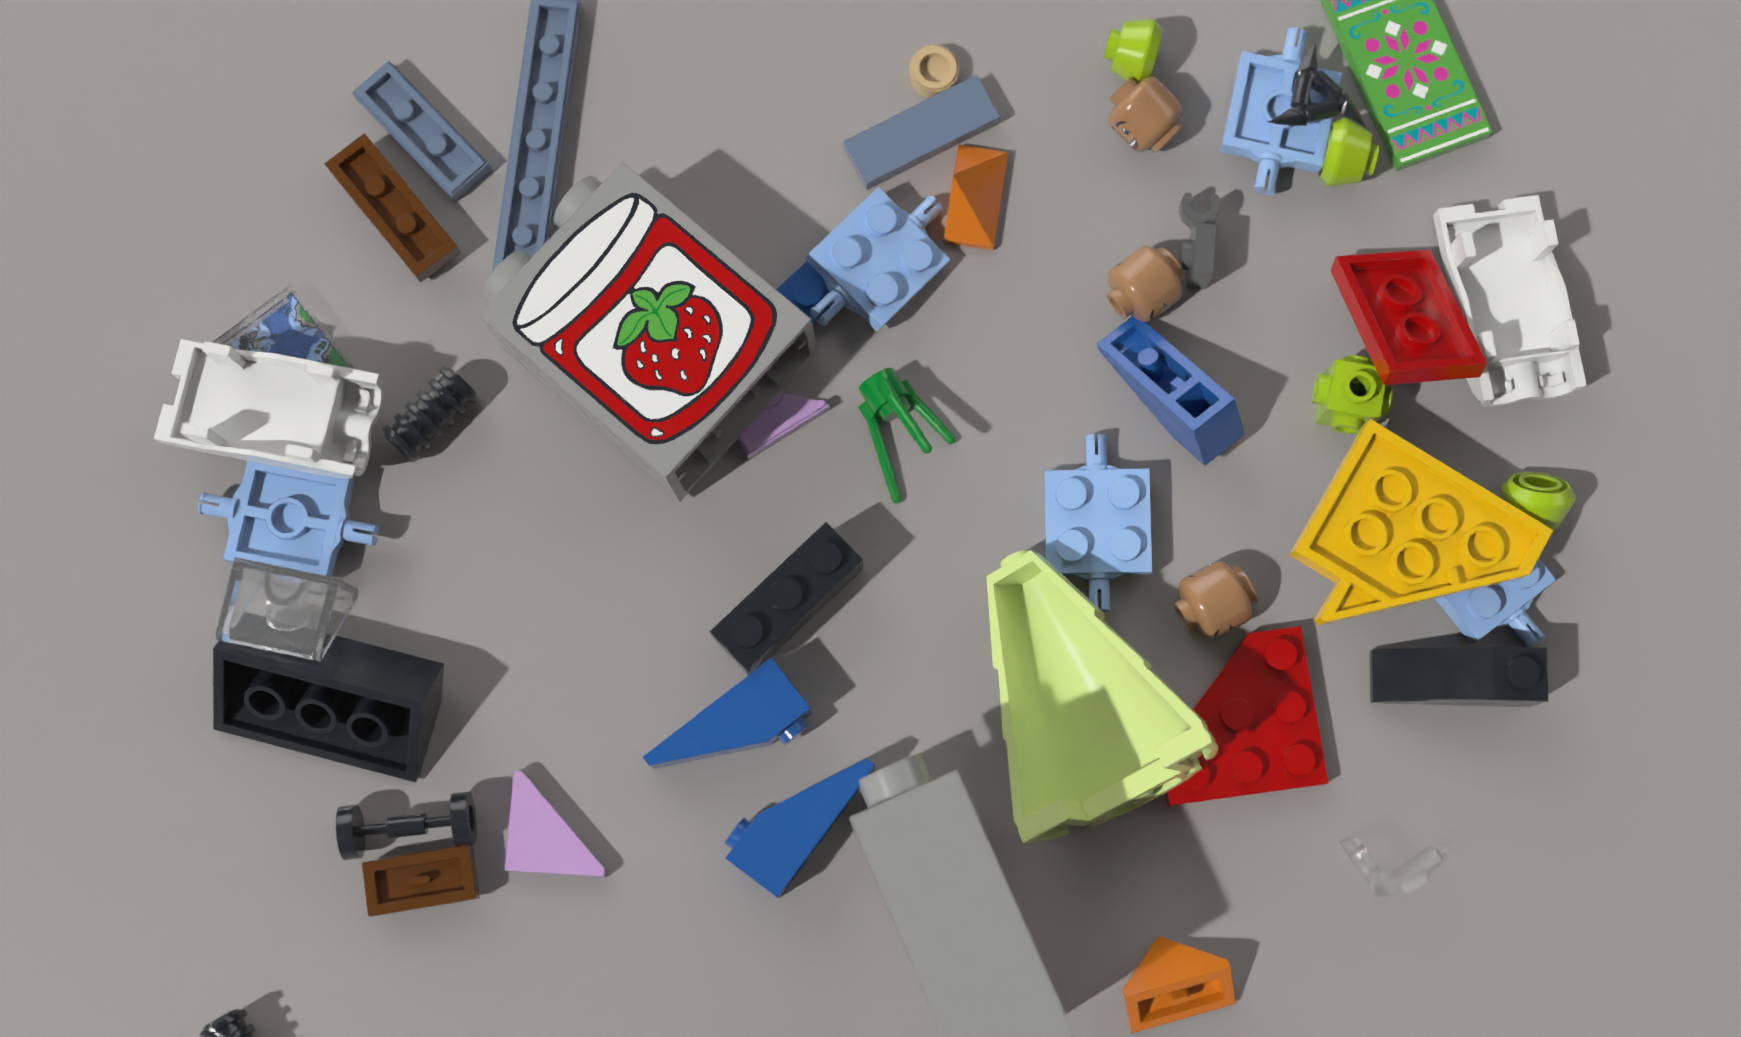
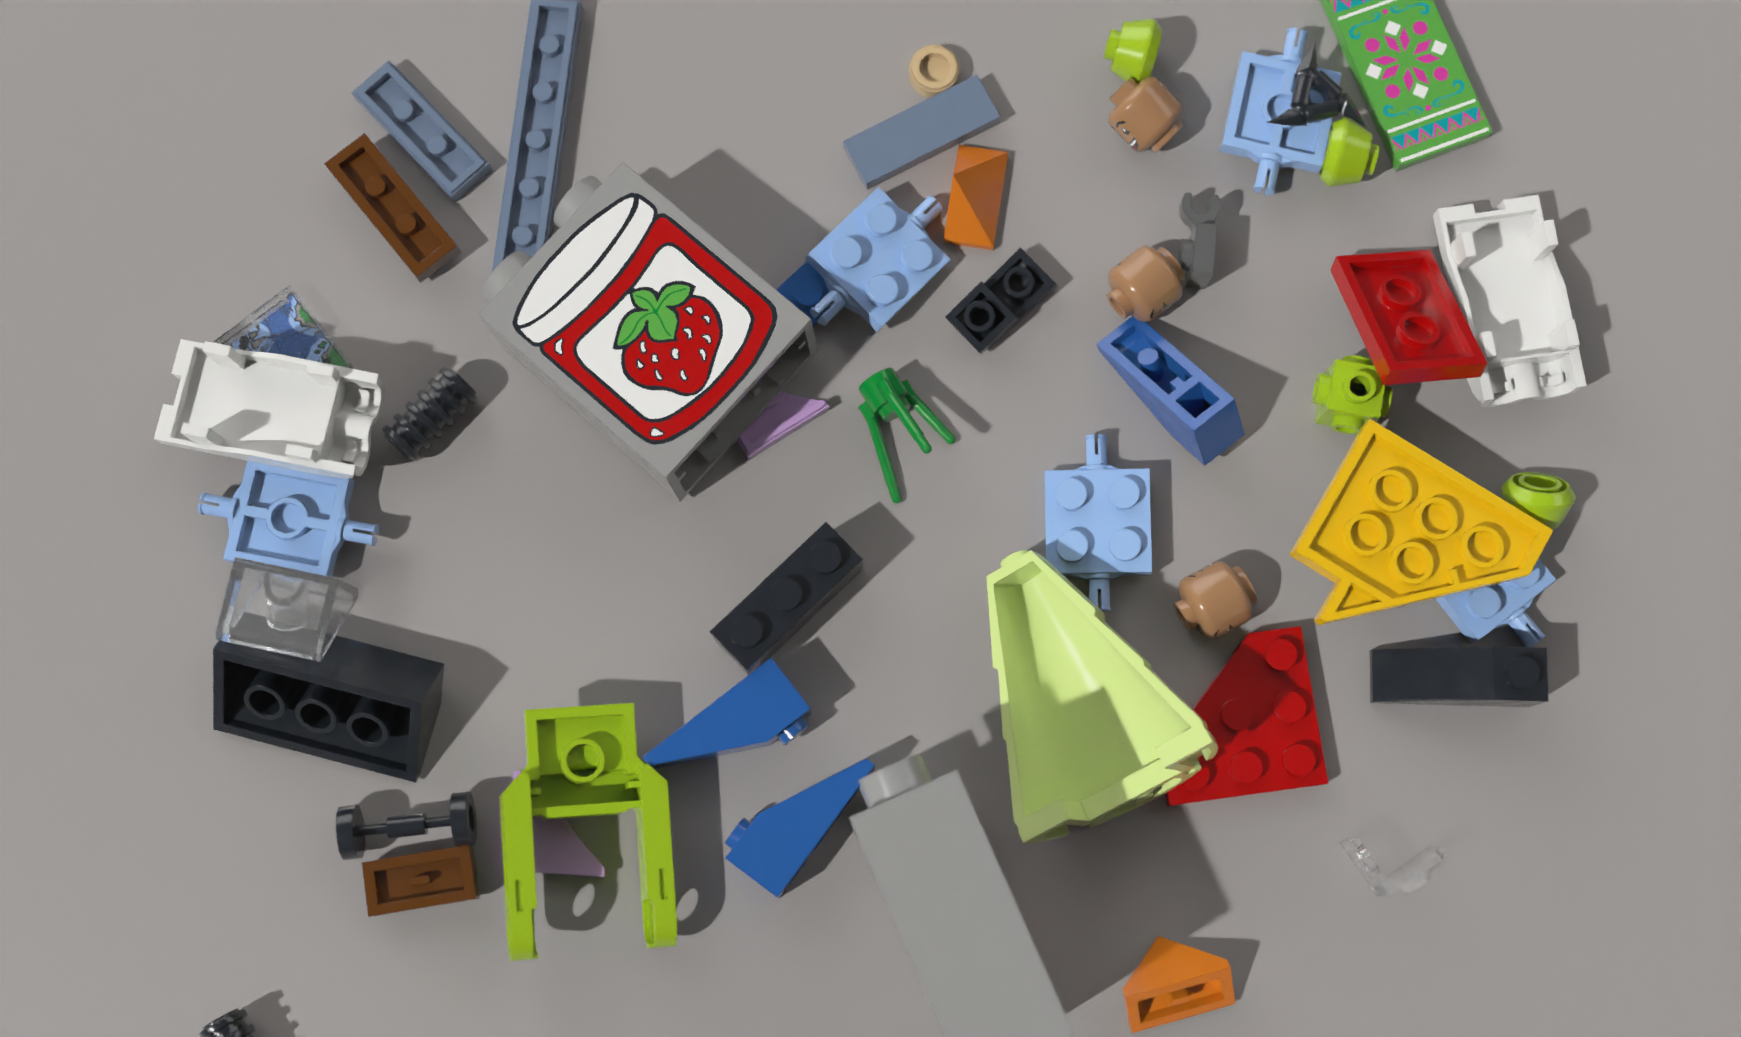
none -> lime plate [499,703,677,961]
none -> black slope [945,247,1058,354]

